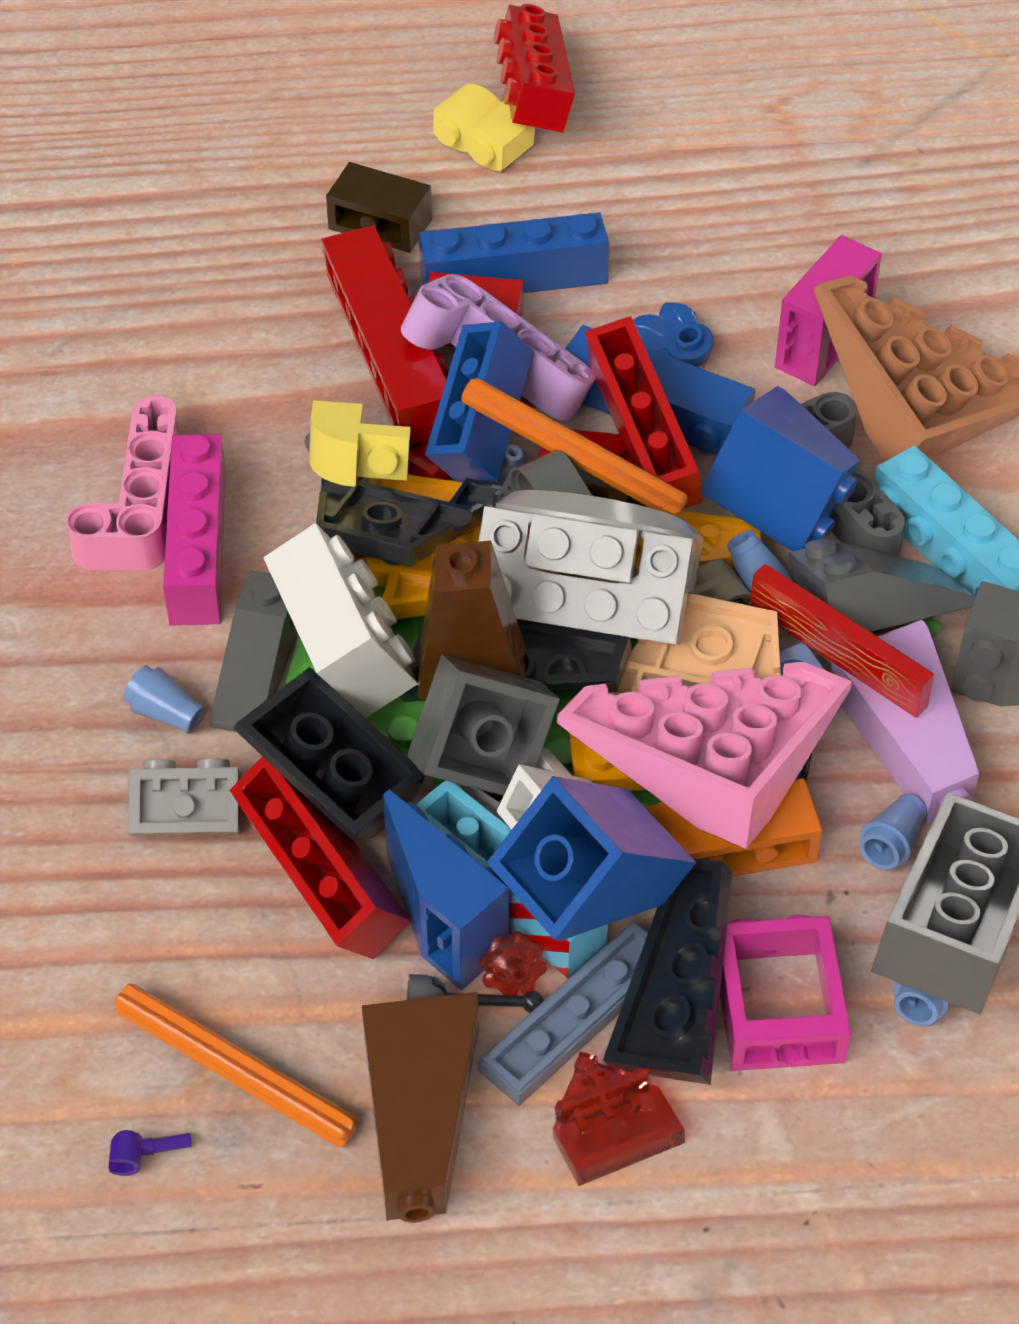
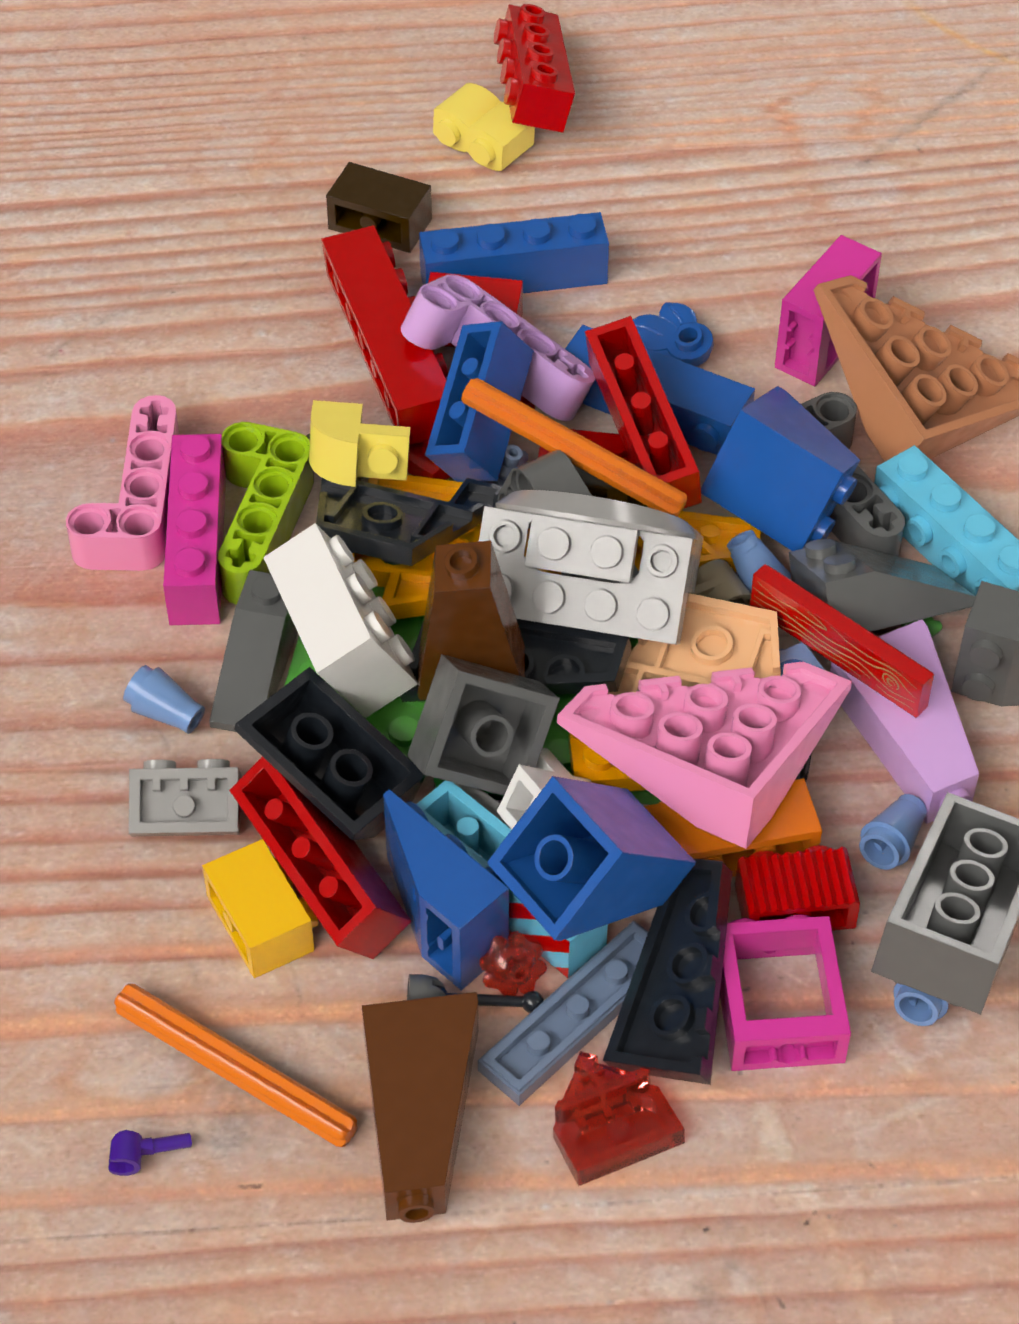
none -> yellow brick [202,839,318,978]
none -> lime beam [218,422,314,605]
none -> red brick [735,845,860,931]

